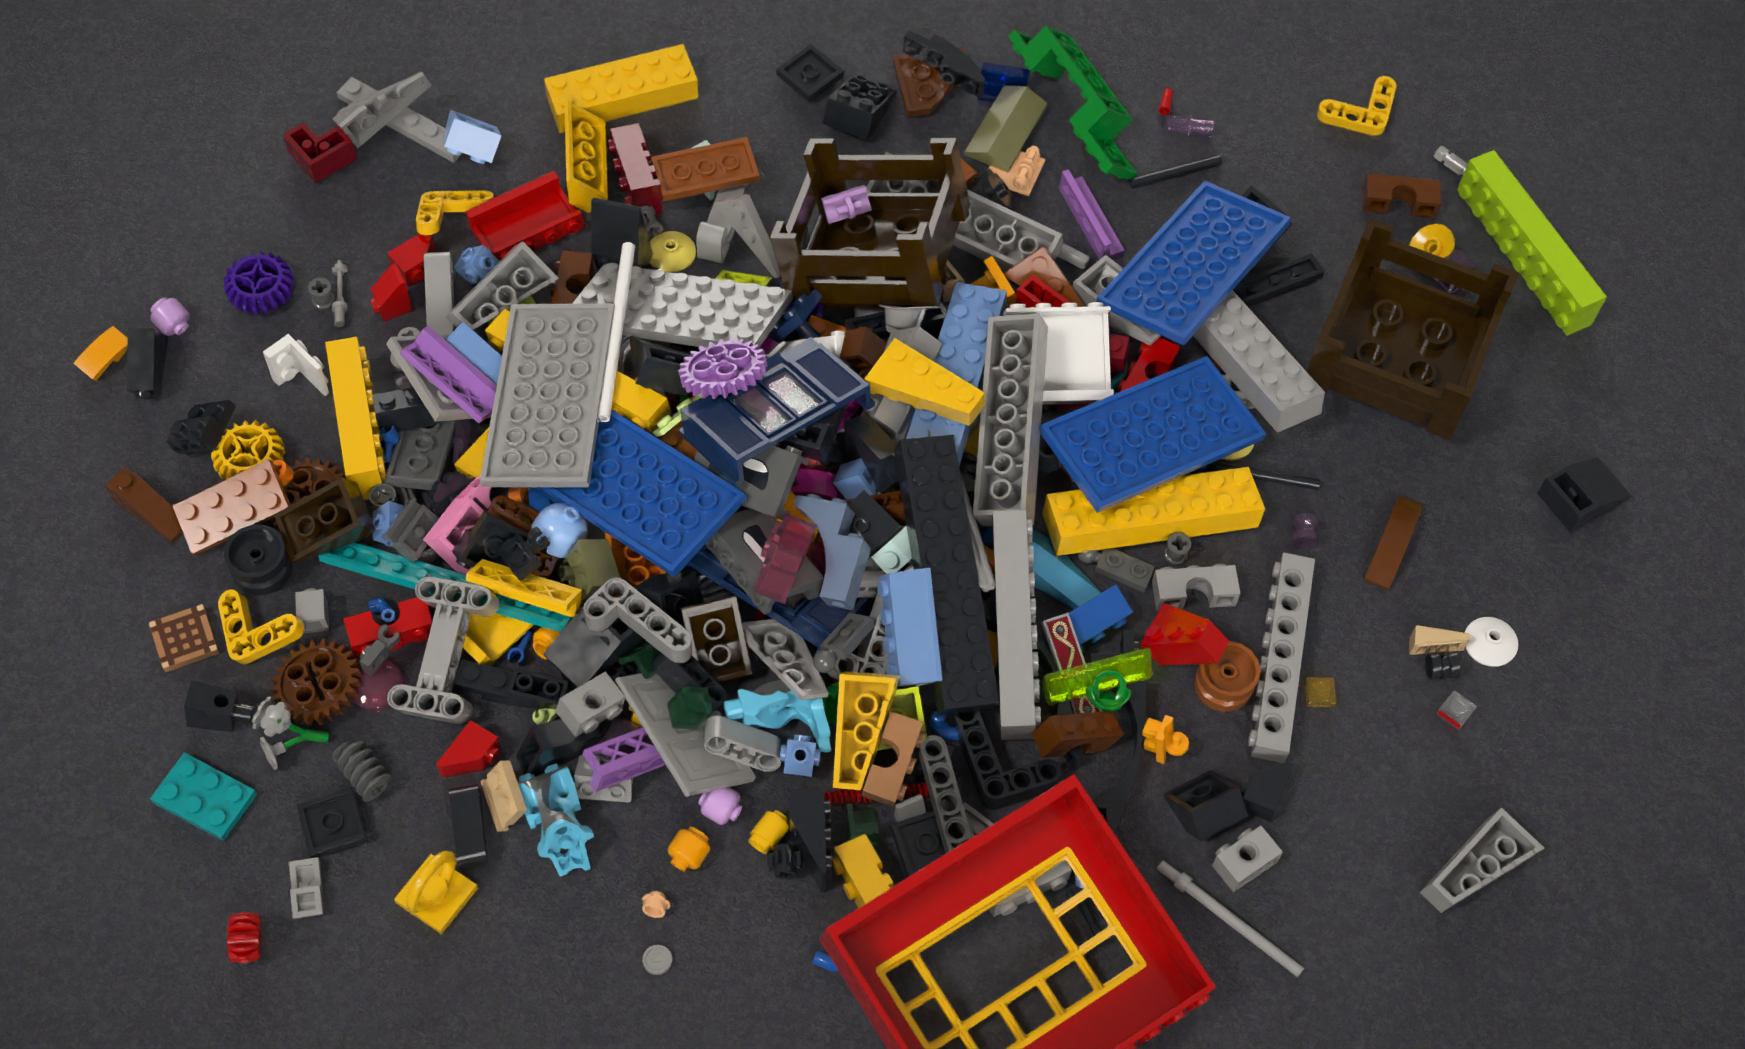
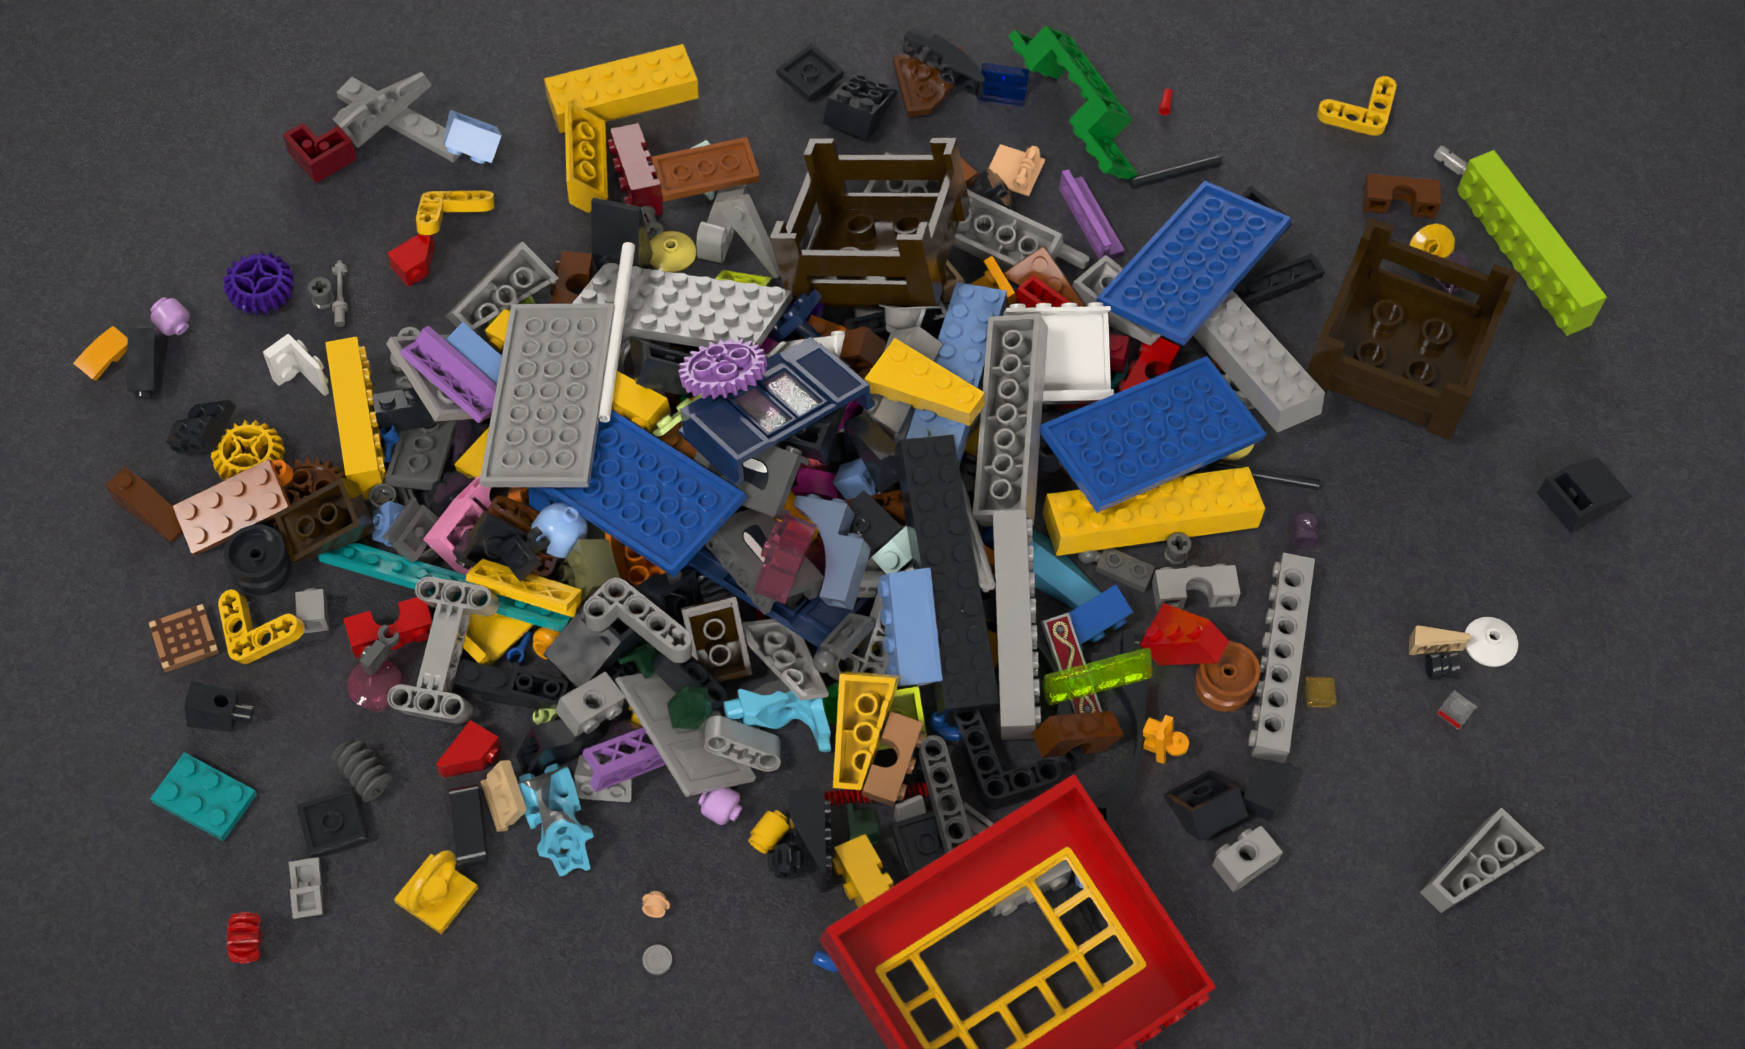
light grey plant [252,696,329,770] -> none
reddish brown gear [270,639,363,726] -> none
blue arm [368,597,395,622] -> none
red slope [369,263,412,322] -> none
light grey beam [424,252,456,335] -> none
medium blue brick [453,245,499,285] -> none
red panel [465,171,584,261] -> none
light orange head [668,827,710,872] -> none
medium blue brick [780,734,821,777] -> none
lavender hips [821,185,872,224] -> none
olive slope [964,86,1047,173] -> none
green piece [1086,670,1132,711] -> none
light grey bar [1157,860,1304,977] -> none
clear purple axle [1165,116,1214,136] -> none
reddish brown slope [1363,495,1423,591] -> none

